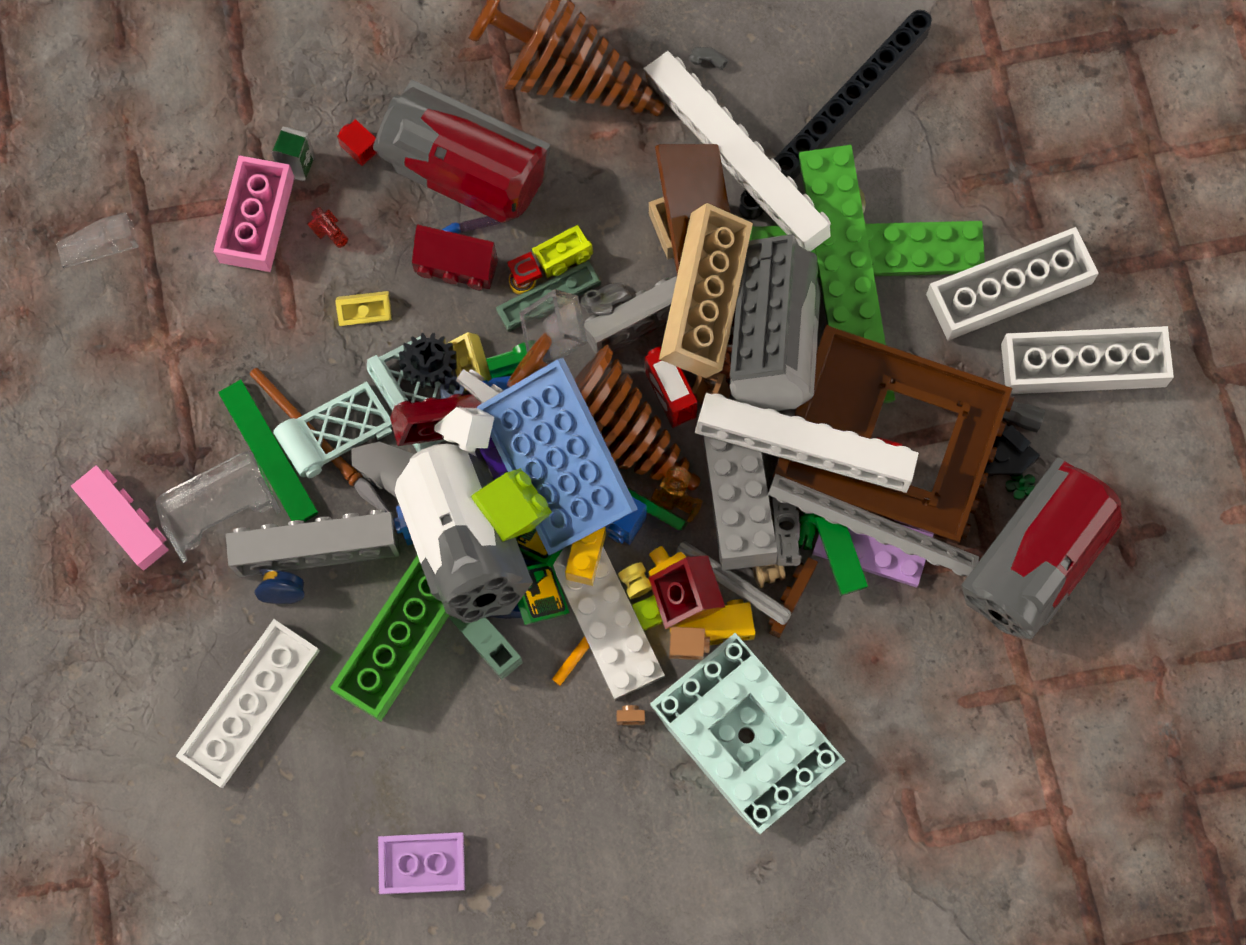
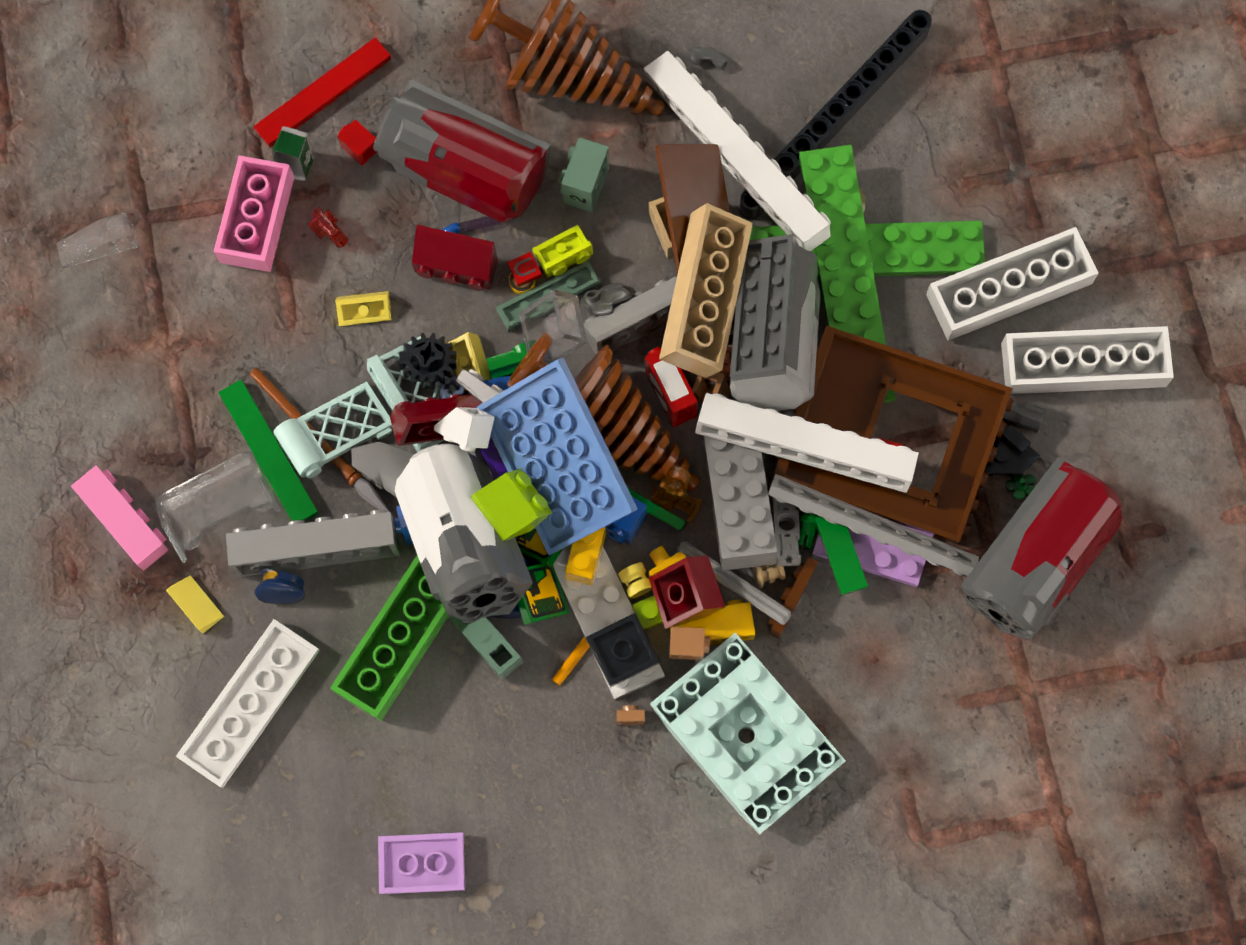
none -> light yellow slope [166,575,224,634]
none -> red tile [253,37,392,148]
none -> sand green brick [559,138,610,213]
none -> black plate [585,613,660,688]

